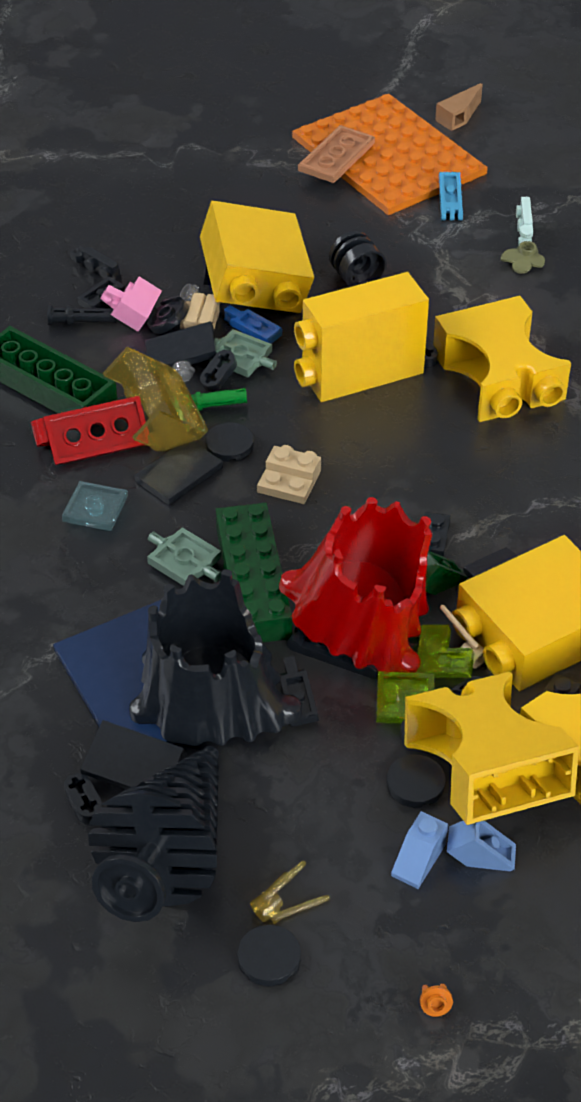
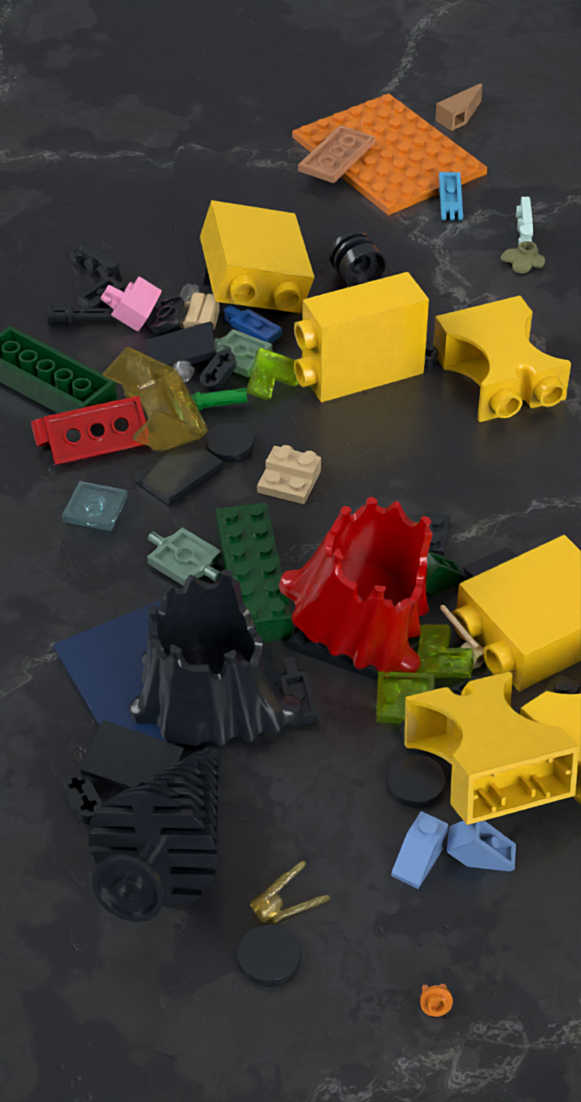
none -> clear neon green plate [246,347,298,400]

